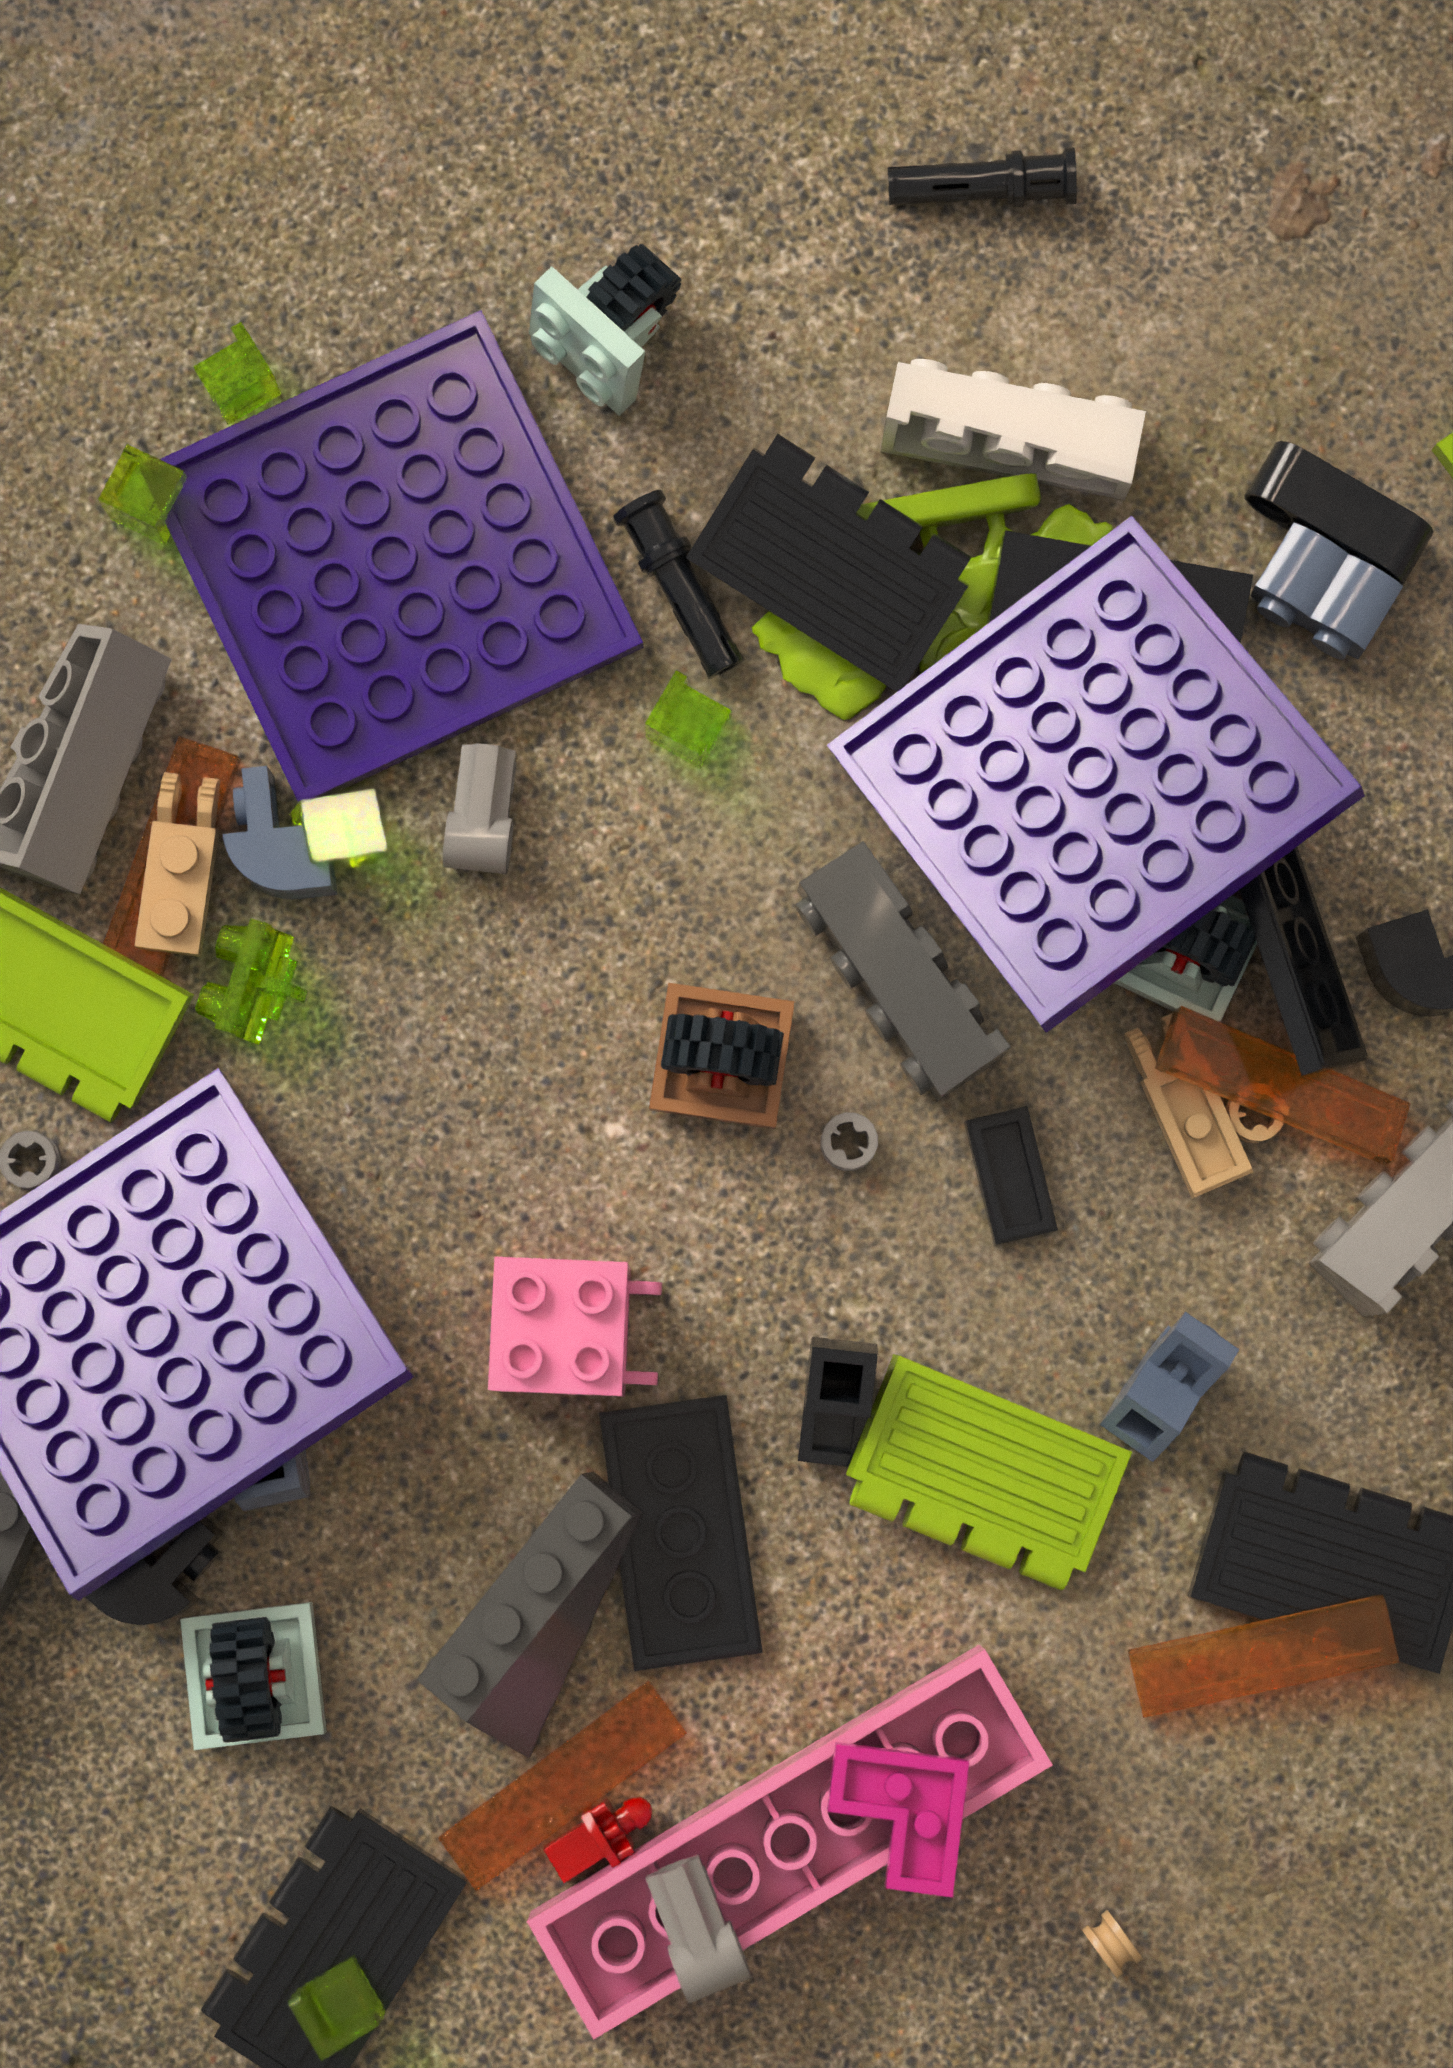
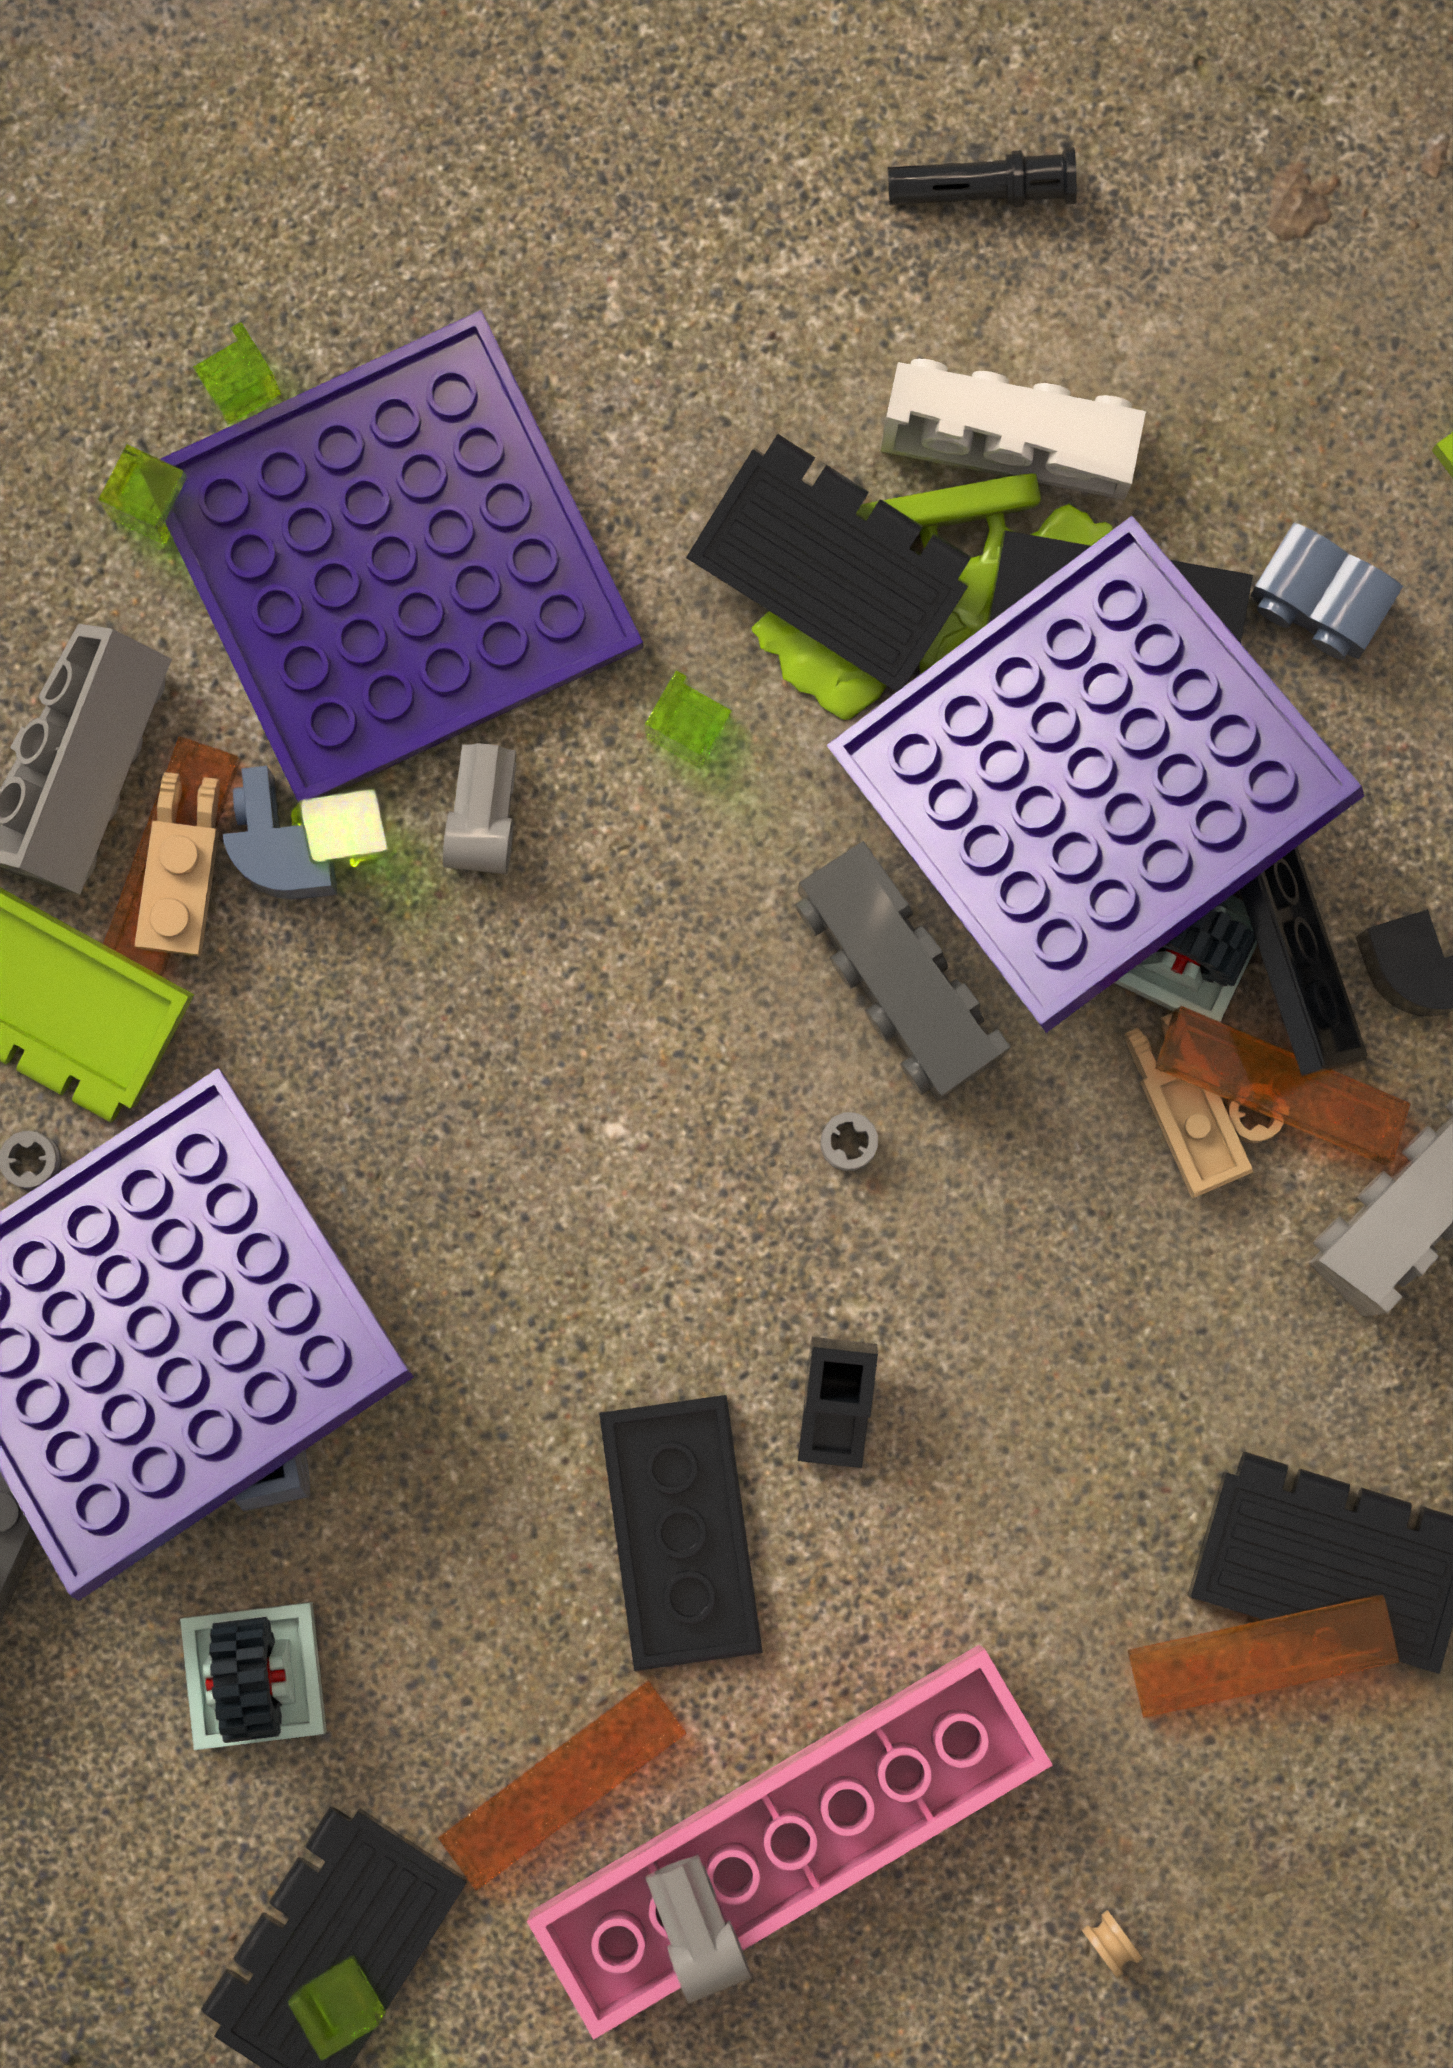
black brick [85,1516,224,1625] -> none
clear neon green hips [195,918,308,1045] -> none
dark grey wedge [416,1472,643,1758] -> none
bright pink container [488,1257,662,1397] -> none
light aqua plate [529,244,681,416] -> none
red piece [543,1797,653,1883] -> none
black pin [613,490,744,679] -> none
plate [649,982,795,1129] -> none
dark pink plate [827,1742,969,1898] -> none
lime hinge [845,1354,1132,1591] -> none
black tile [964,1106,1058,1246] -> none
sand blue brick [1100,1312,1239,1462] -> none
black beam [1244,441,1434,585] -> none

